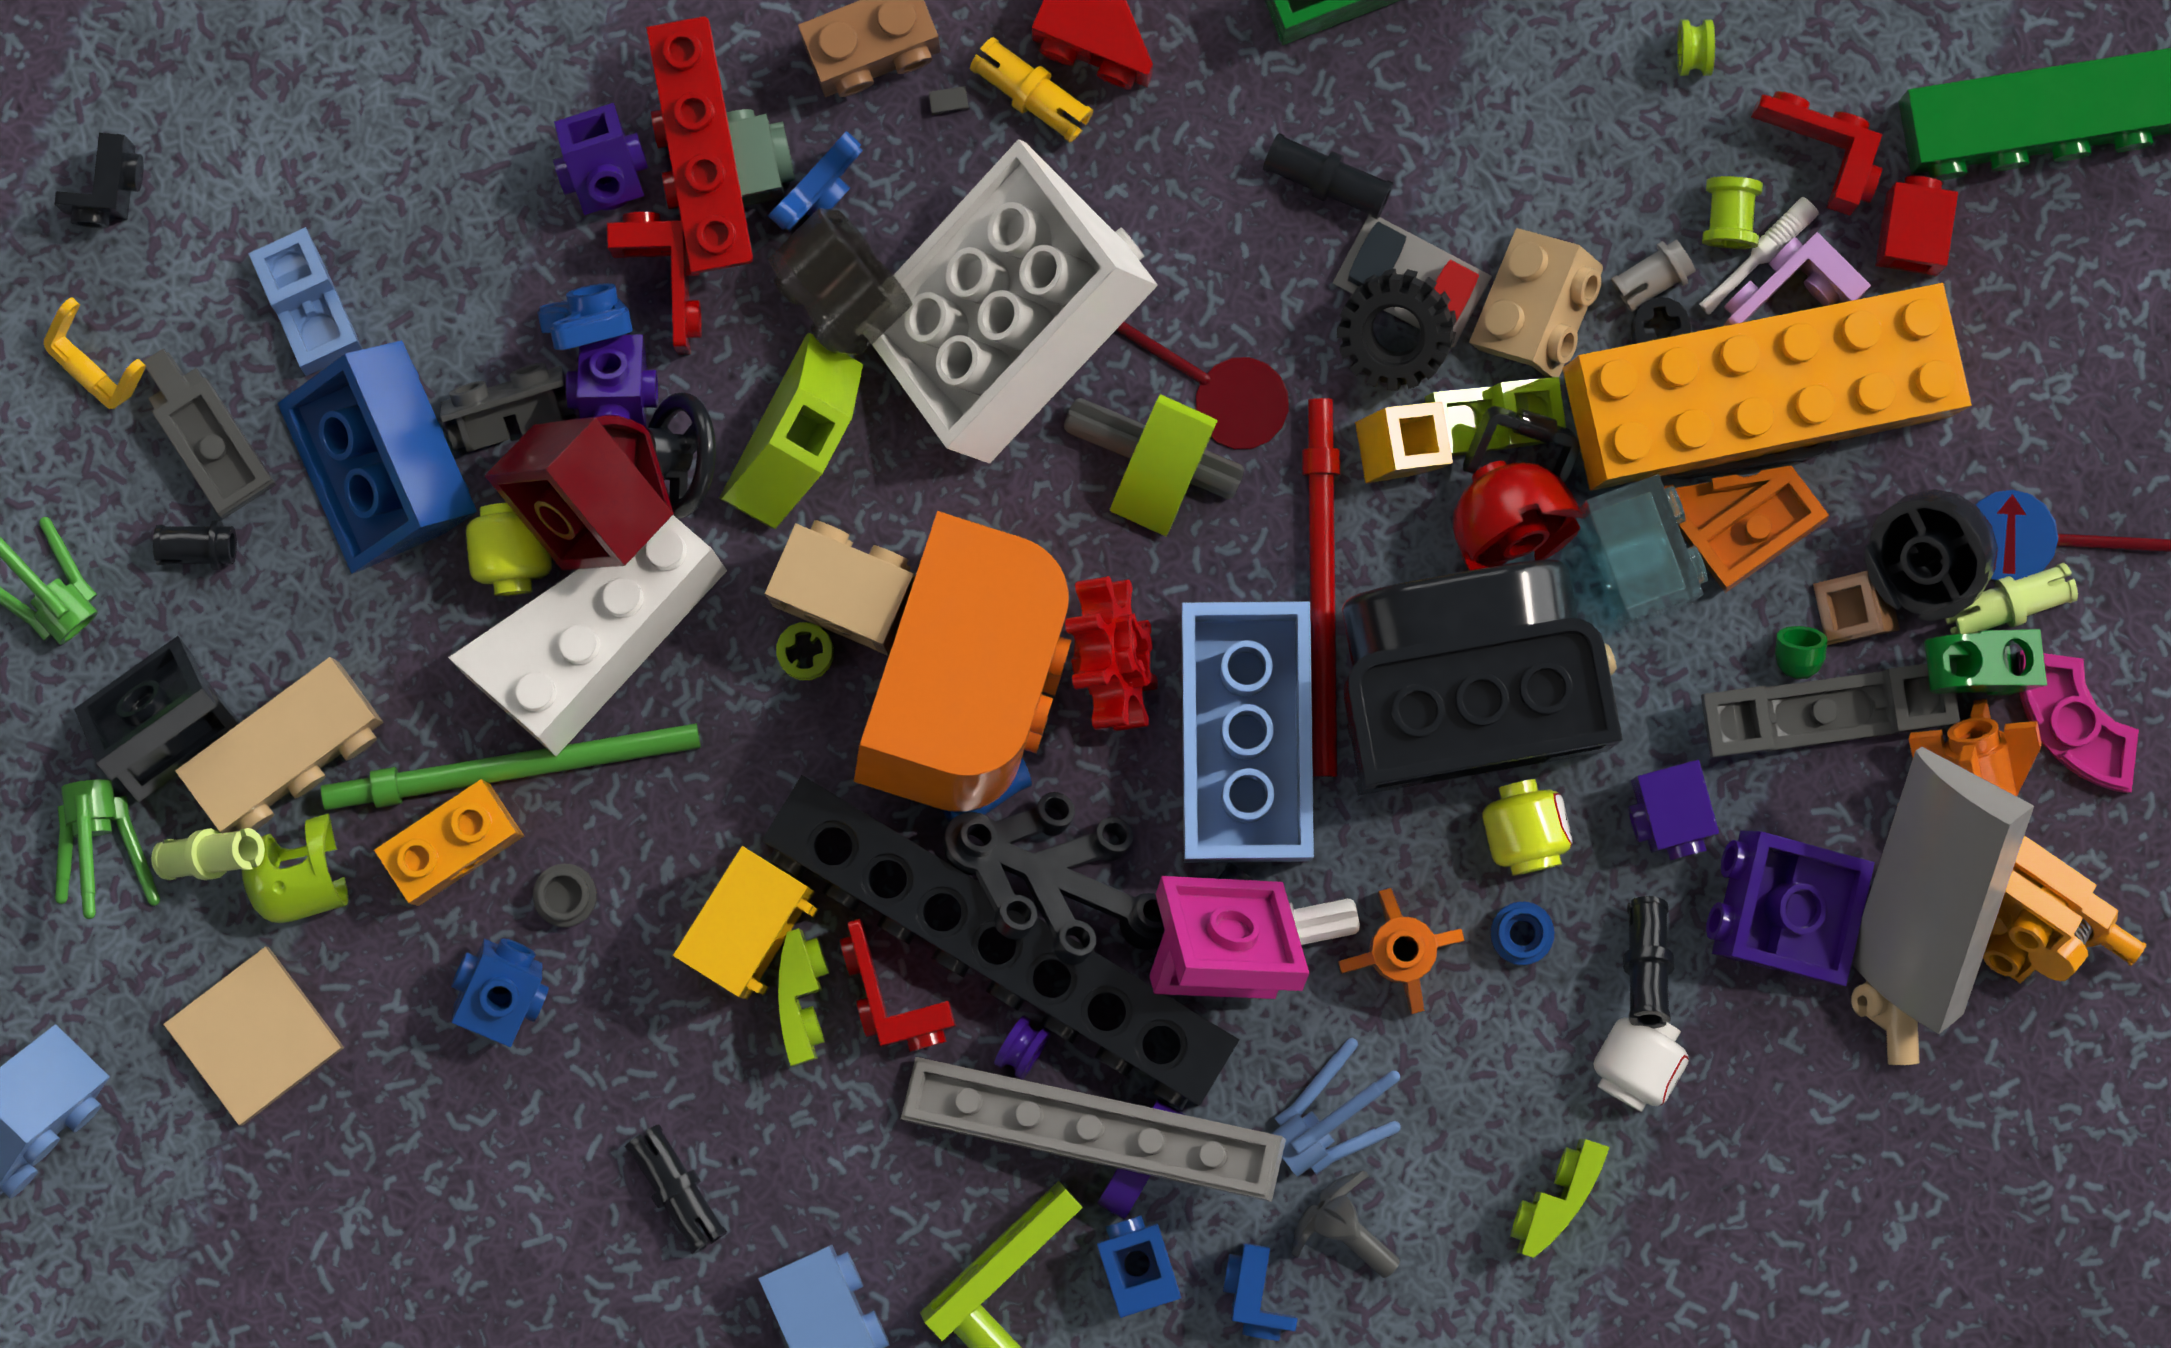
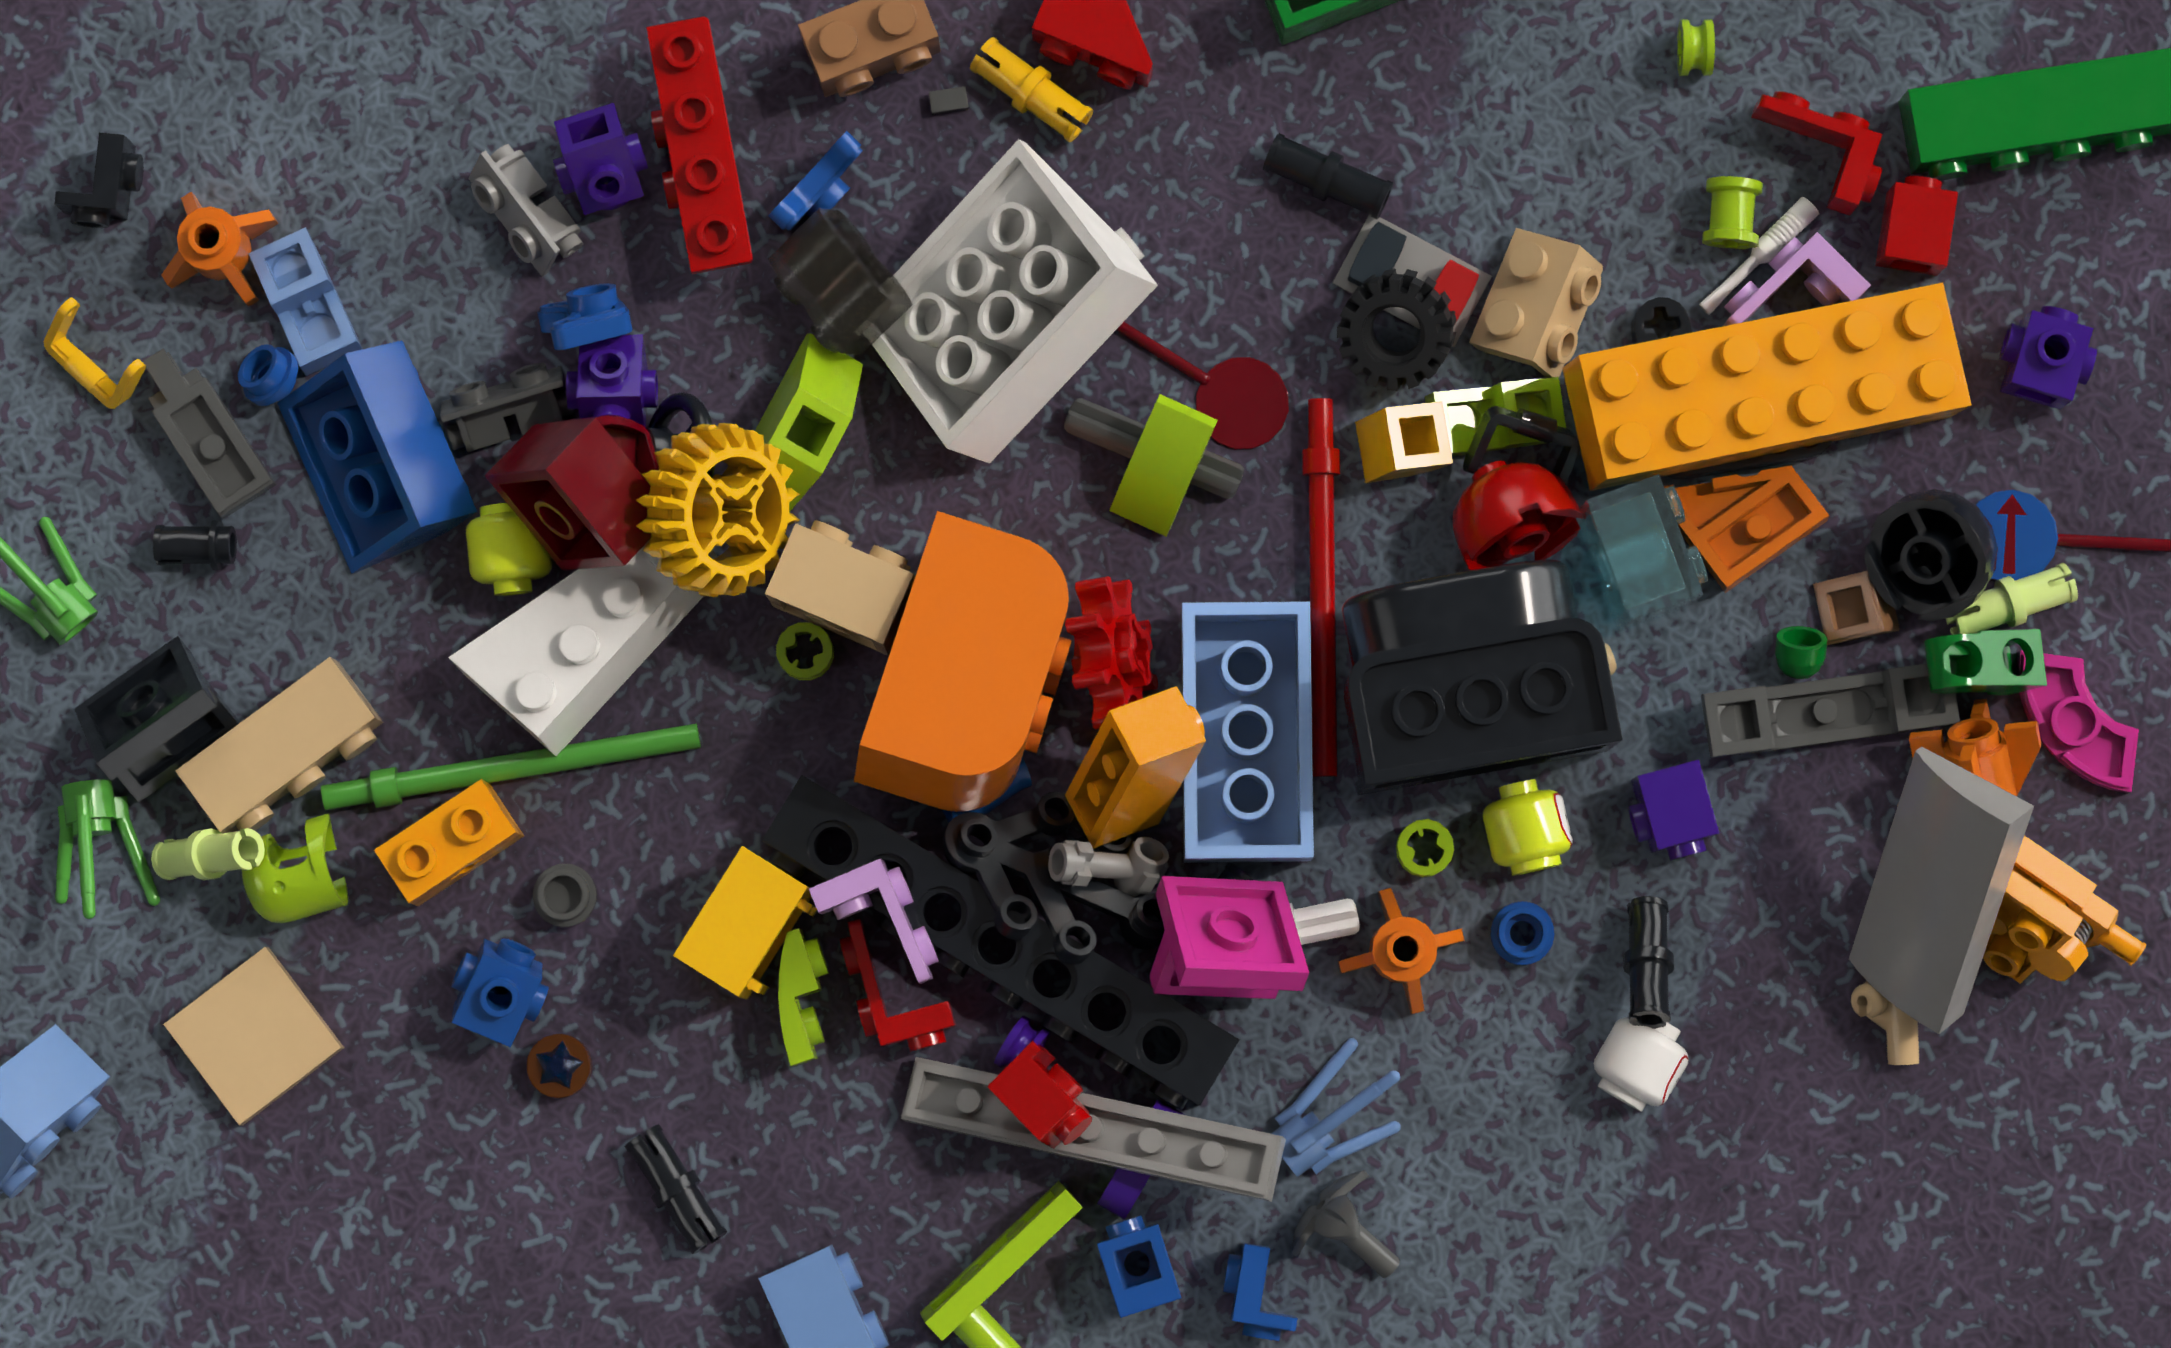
red bracket [607,212,702,355] -> none
sand green brick [727,109,796,207] -> none
lime slope [1510,1139,1610,1258] -> none
light grey pin [1611,240,1696,312] -> none
dark purple plate [1706,831,1875,986] -> none
none -> orange brick [161,192,278,307]
none -> blue plate [238,344,298,406]
none -> light grey hinge [468,144,583,277]
none -> reddish brown tile [527,1034,592,1098]
none -> yellow gear [636,423,800,597]
none -> lavender bracket [809,859,939,984]
none -> red brick [987,1041,1092,1149]
none -> light grey bar [1048,837,1169,897]
none -> light orange brick [1065,686,1206,849]
none -> lime bush [1396,819,1454,877]
none -> dark purple brick [1999,306,2097,410]

